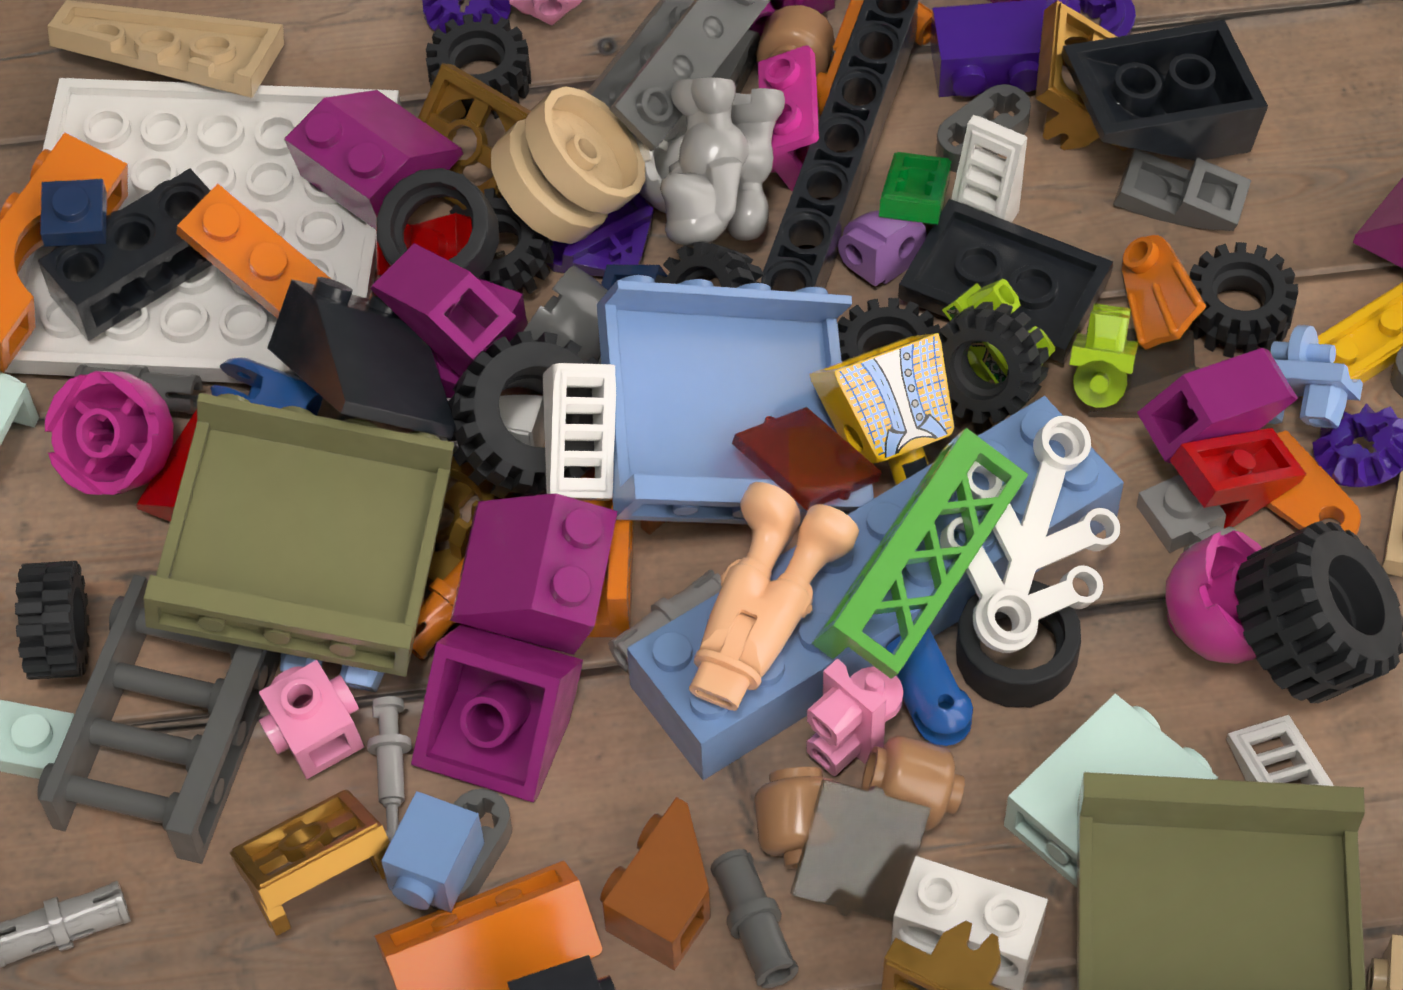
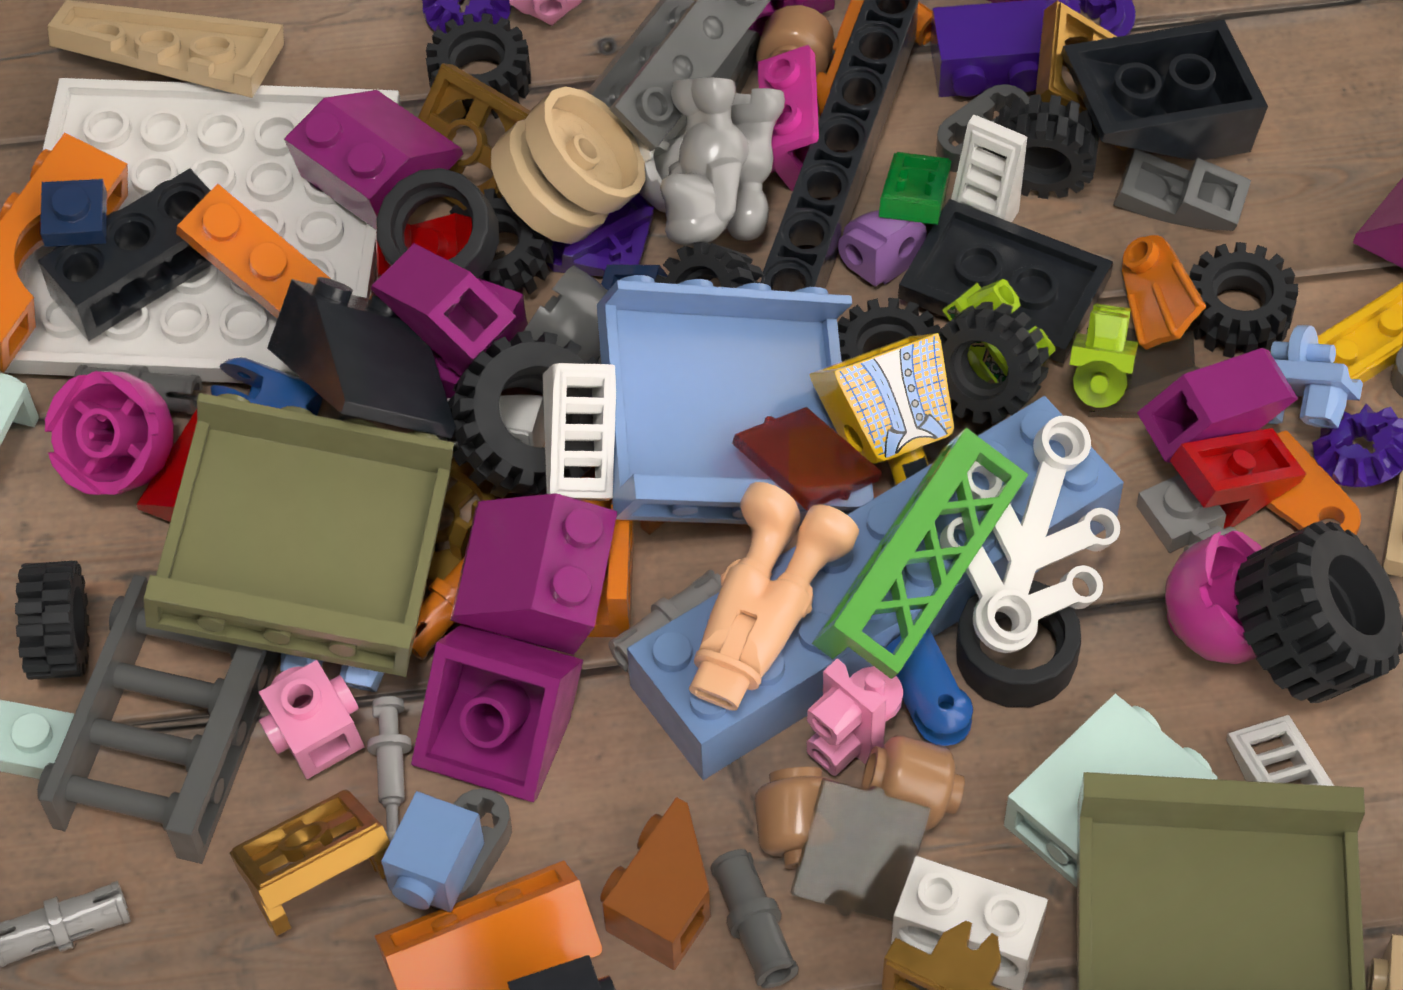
none -> black tyre [990,94,1099,199]

